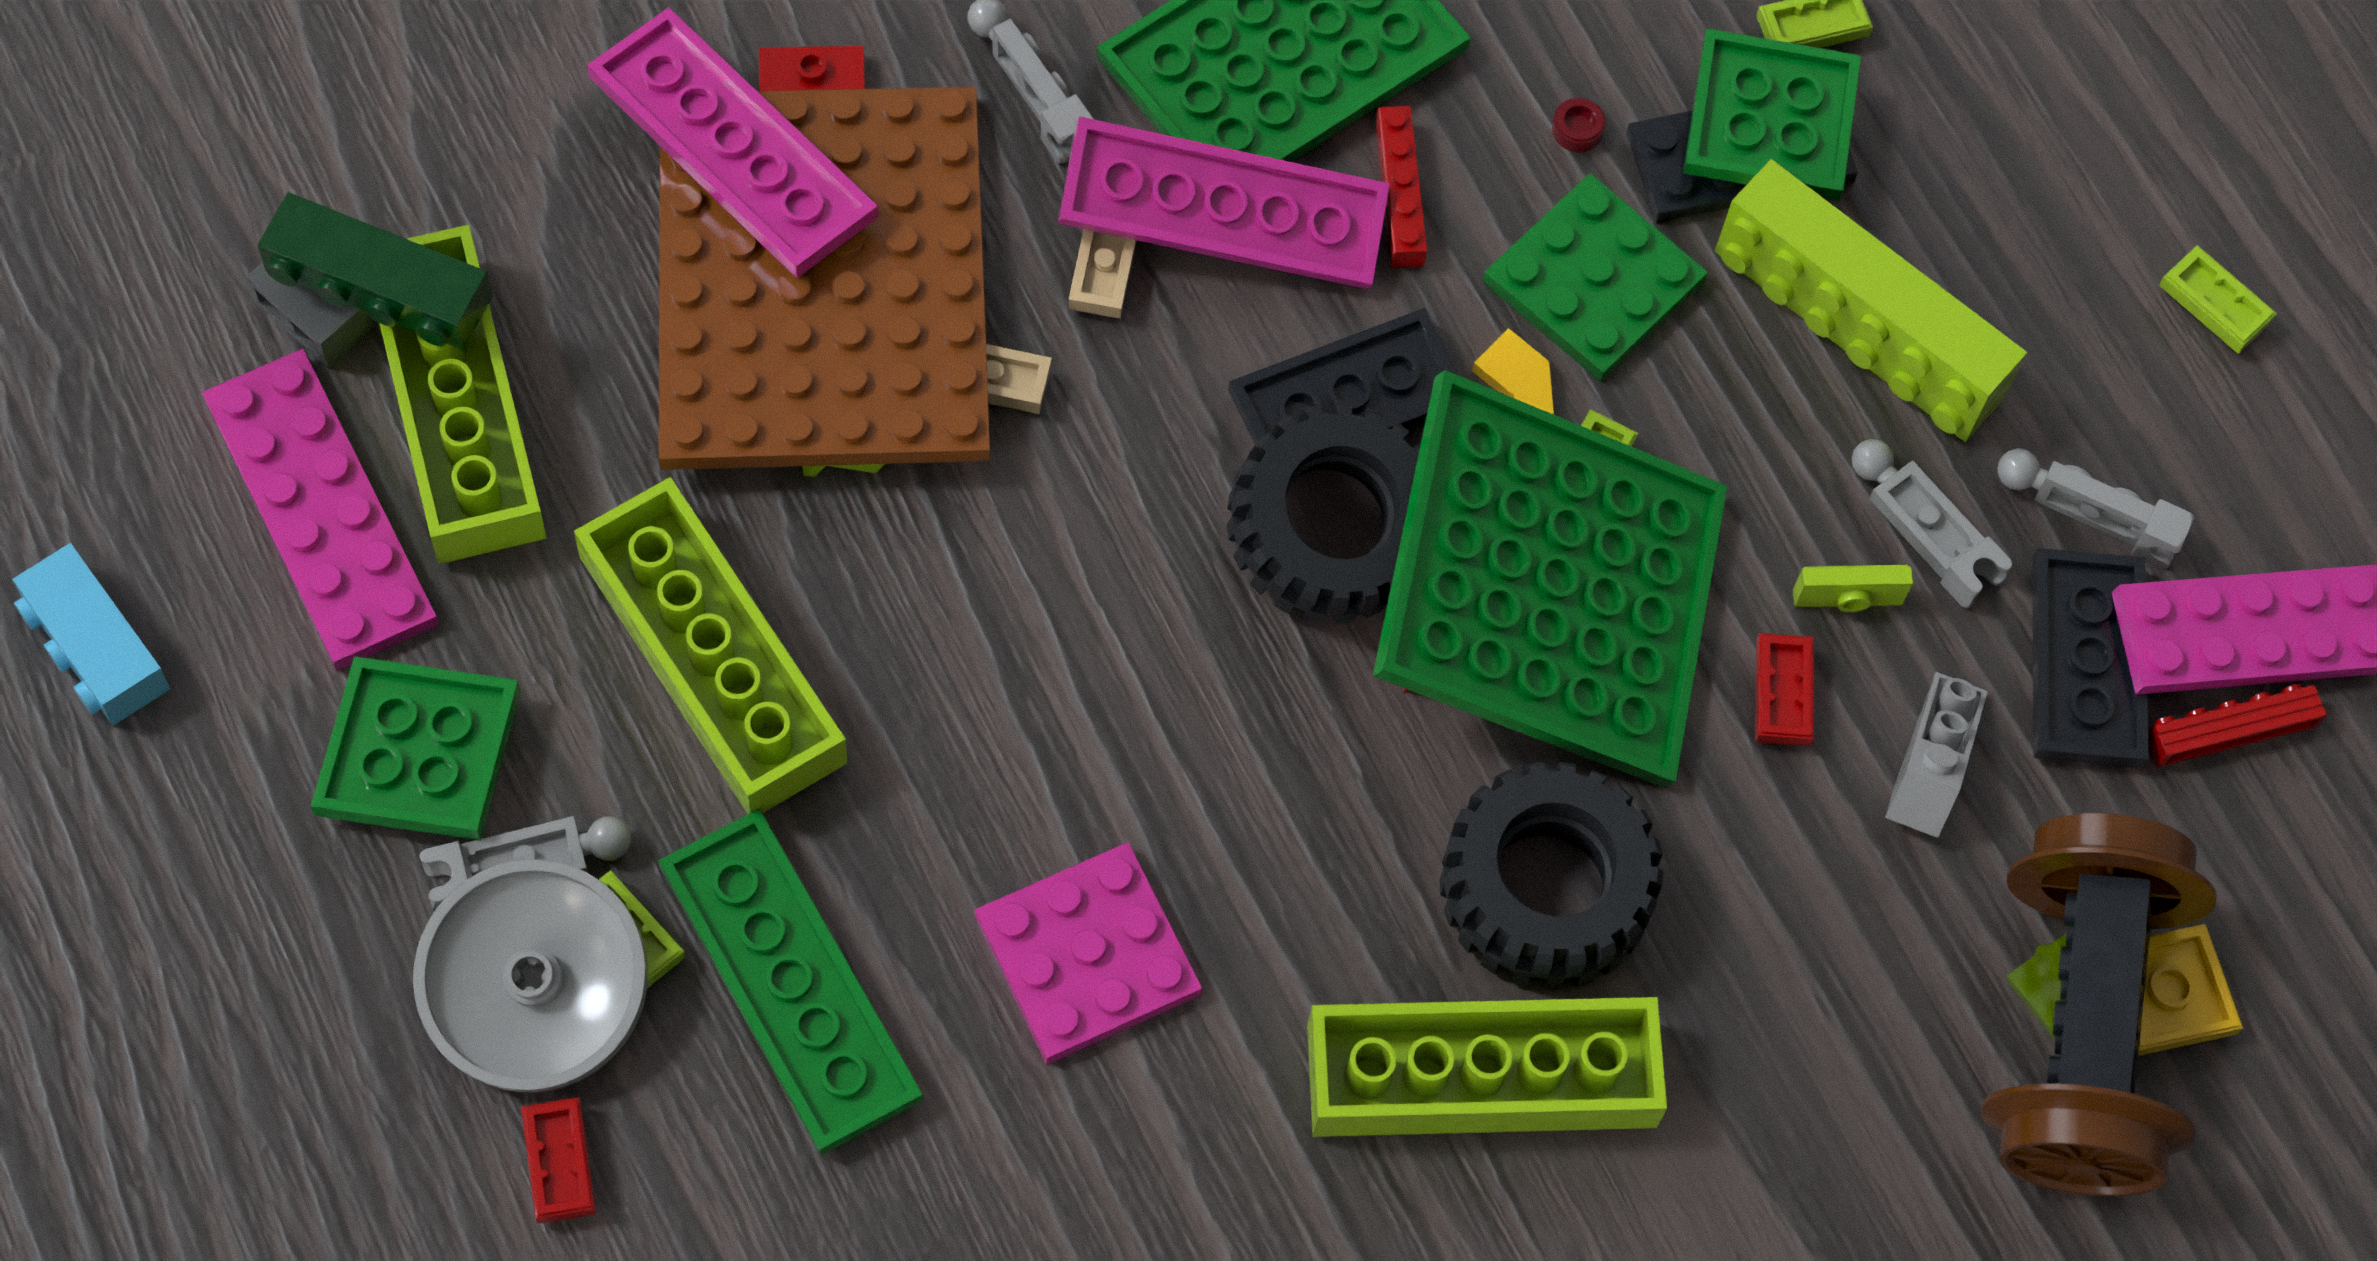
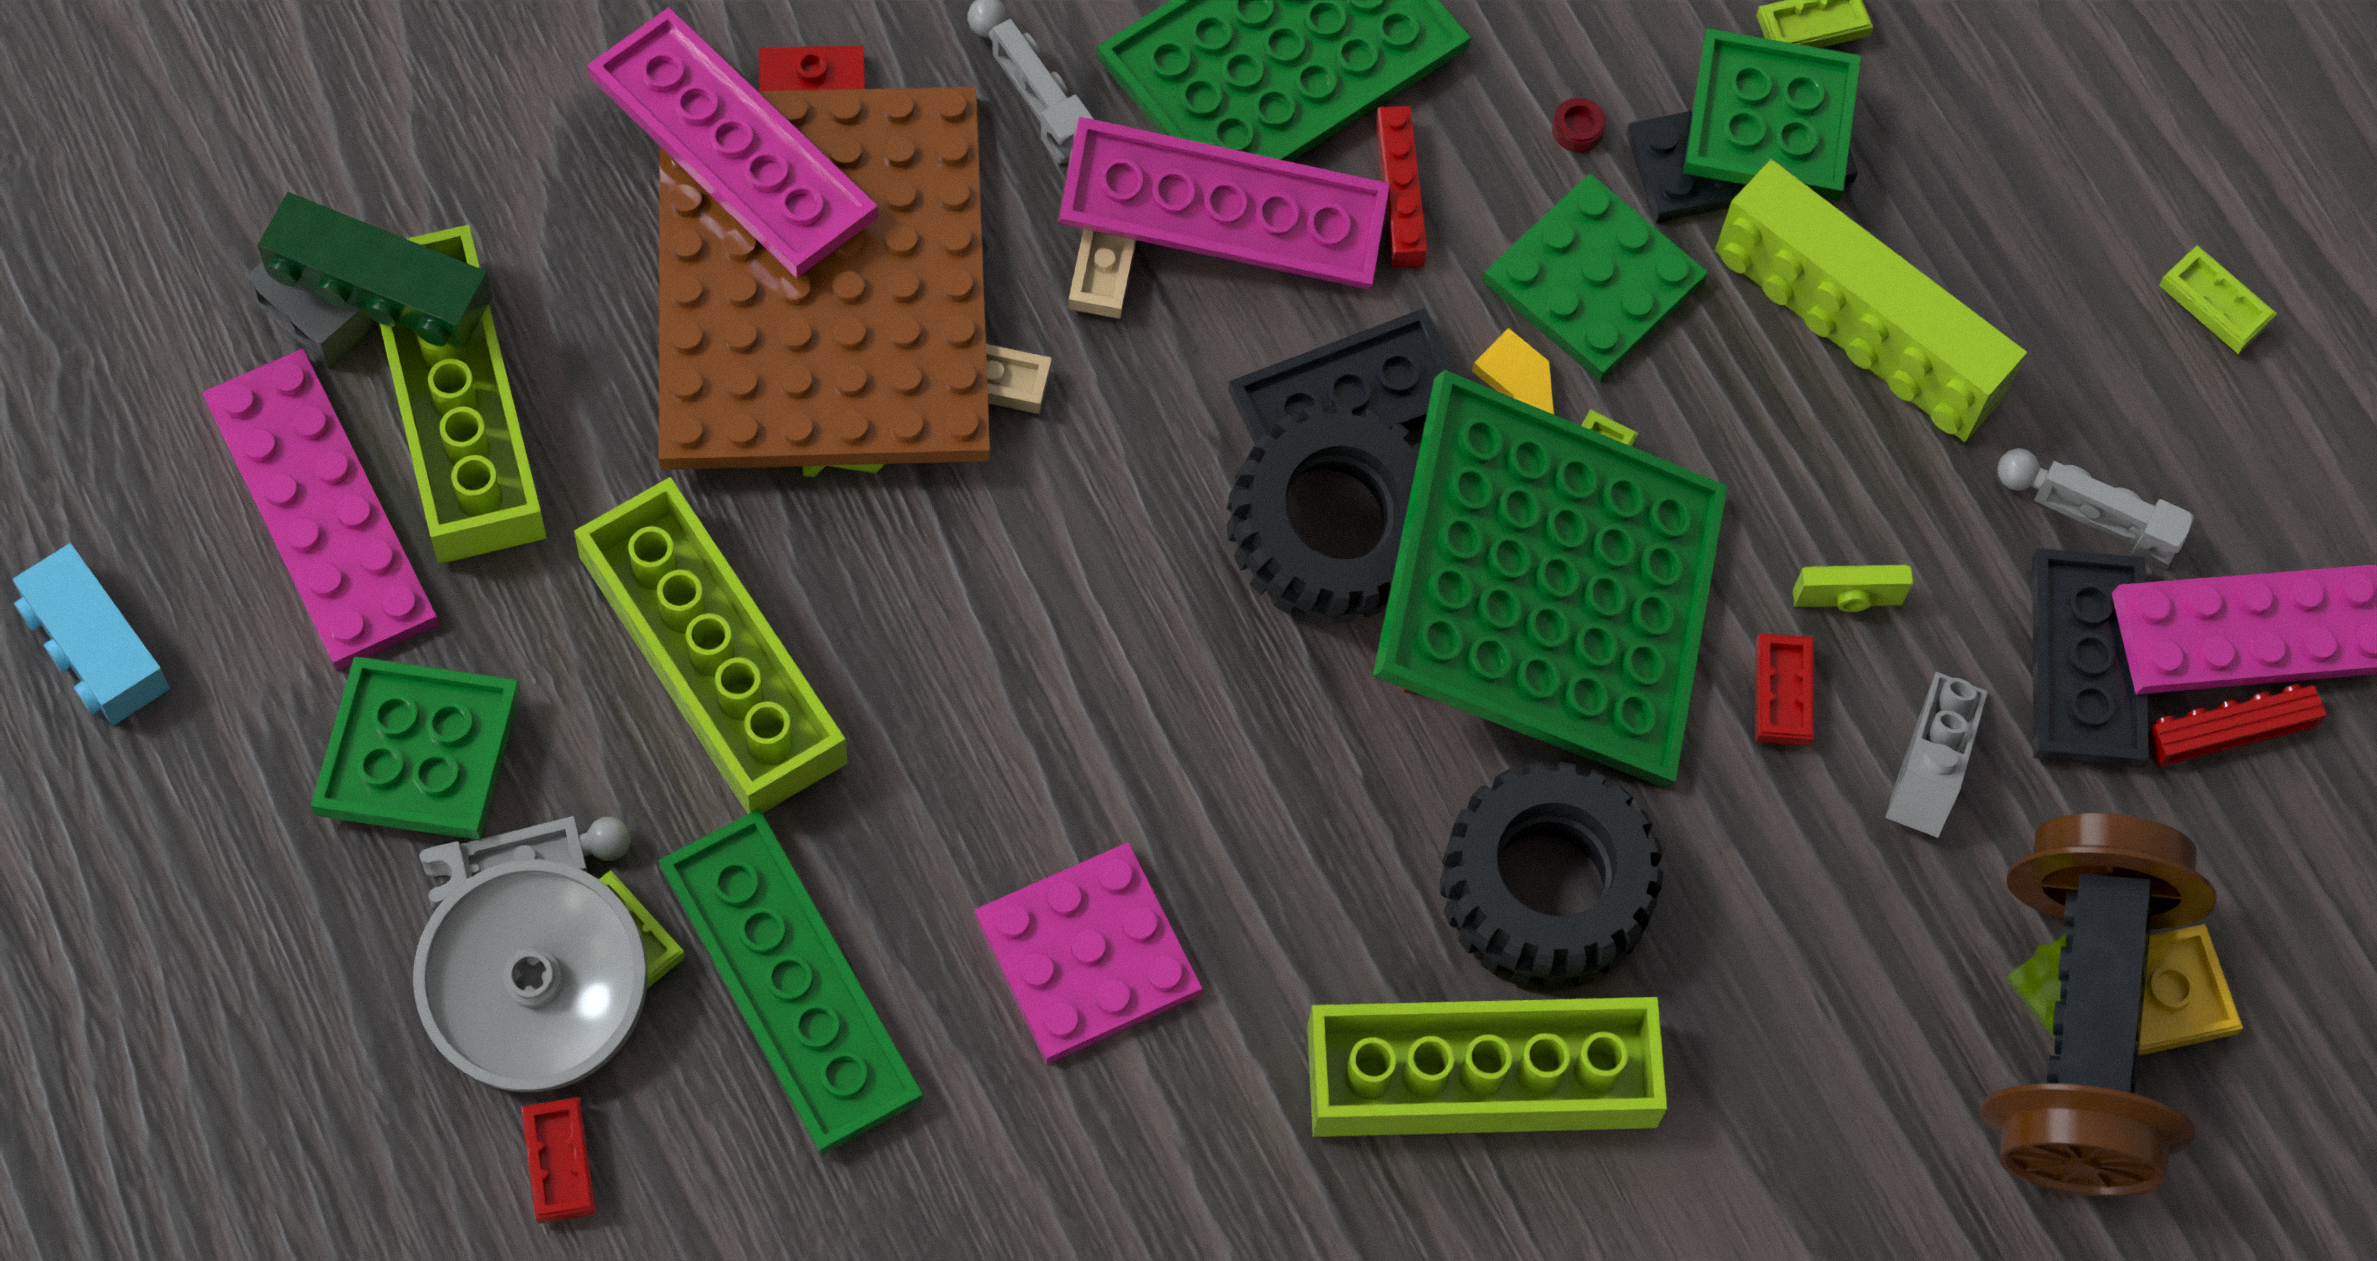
light grey plate [1851,438,2012,608] -> none

